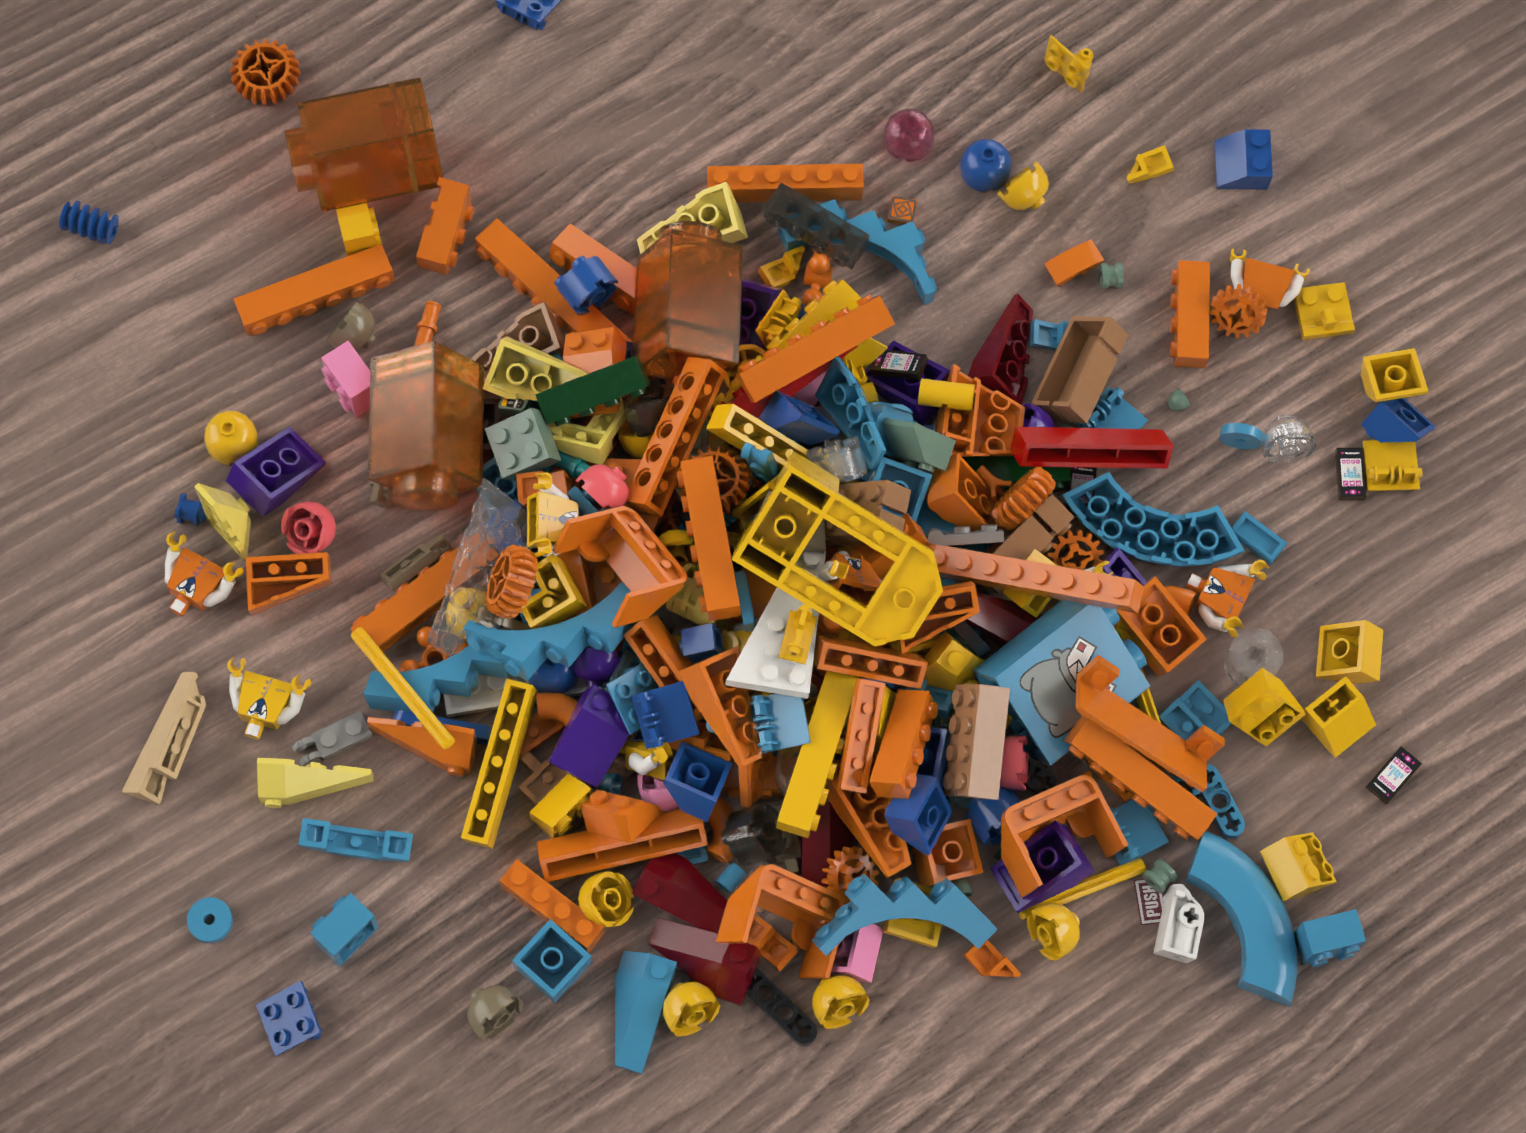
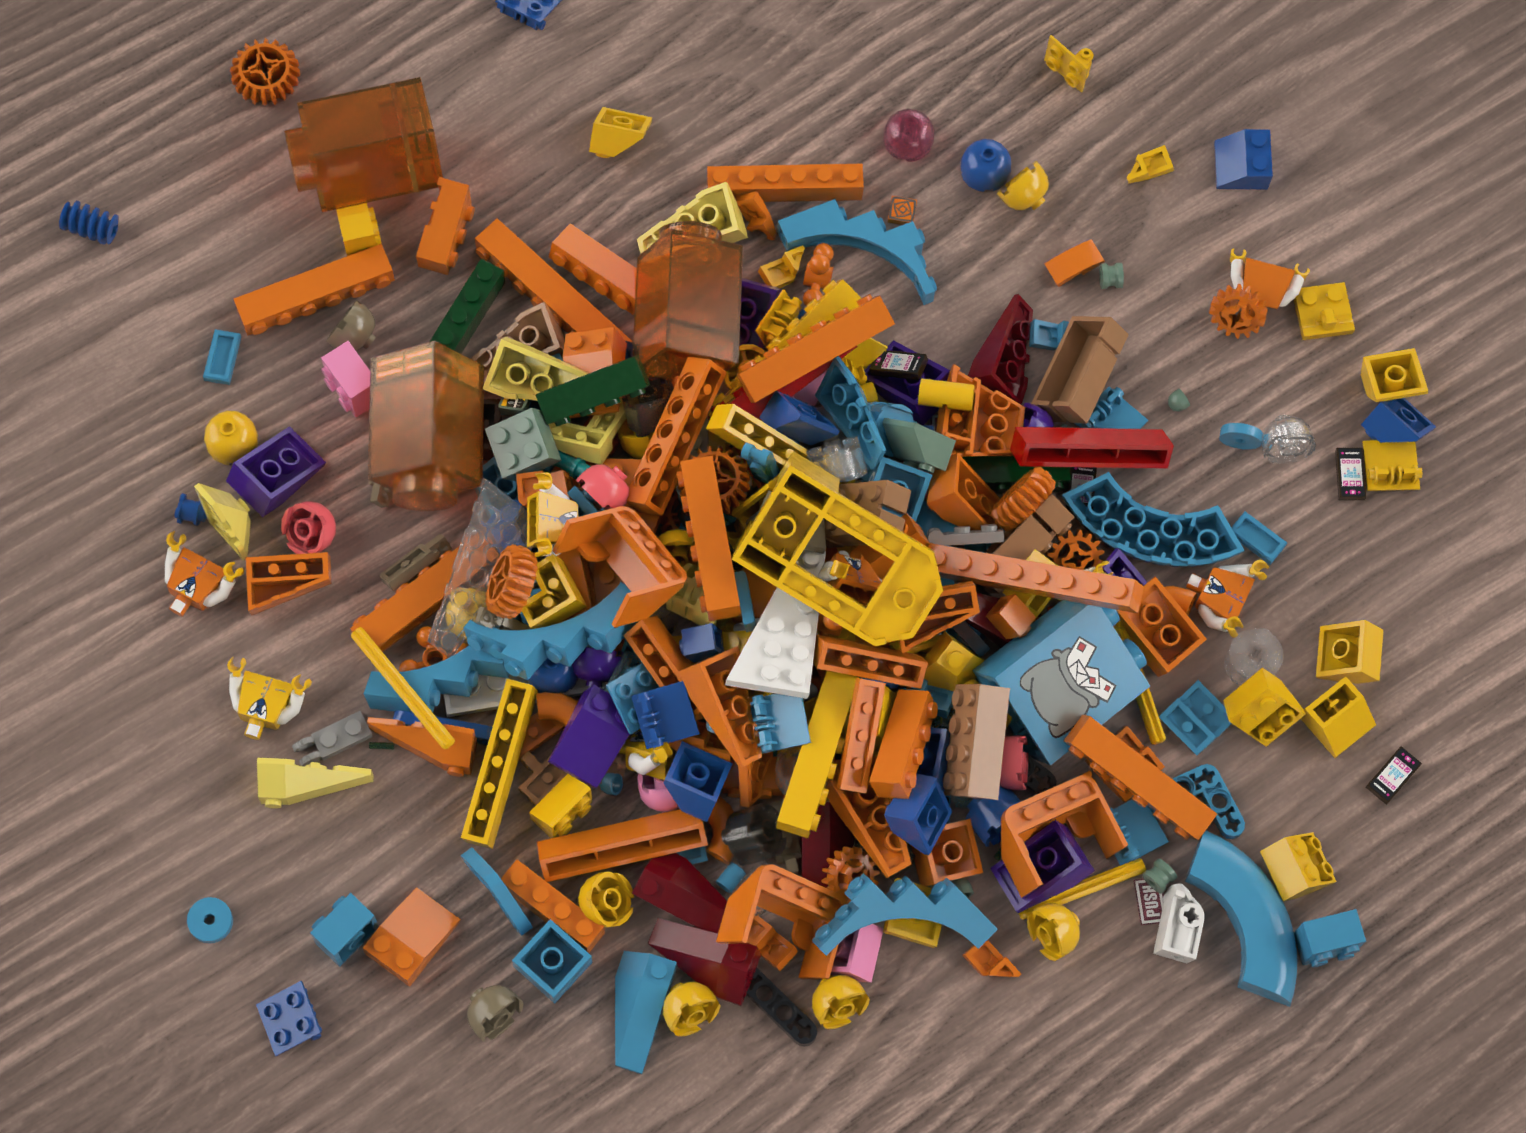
tan wedge [122,672,206,804] -> none
dark azure slope [298,818,413,862] -> none
orange pin [412,301,442,355] -> none
blue brick [554,256,618,315] -> none
orange slope [581,790,663,843] -> none
clear smoke brick [764,182,870,270] -> none
yellow hinge [778,605,817,665] -> none
orange bar [976,465,1012,498] -> none
orange bracket [1076,655,1225,792] -> none
orange brick [1169,260,1210,368] -> none
none -> dark azure tile [203,329,242,385]
none -> orange slope [363,887,461,987]
none -> clear green piece [369,742,395,750]
none -> dark green brick [428,259,505,367]
none -> dark azure beam [460,847,533,936]
none -> yellow slope [589,107,653,158]
none -> orange slope [735,192,777,240]
none -> orange brick [986,594,1036,639]

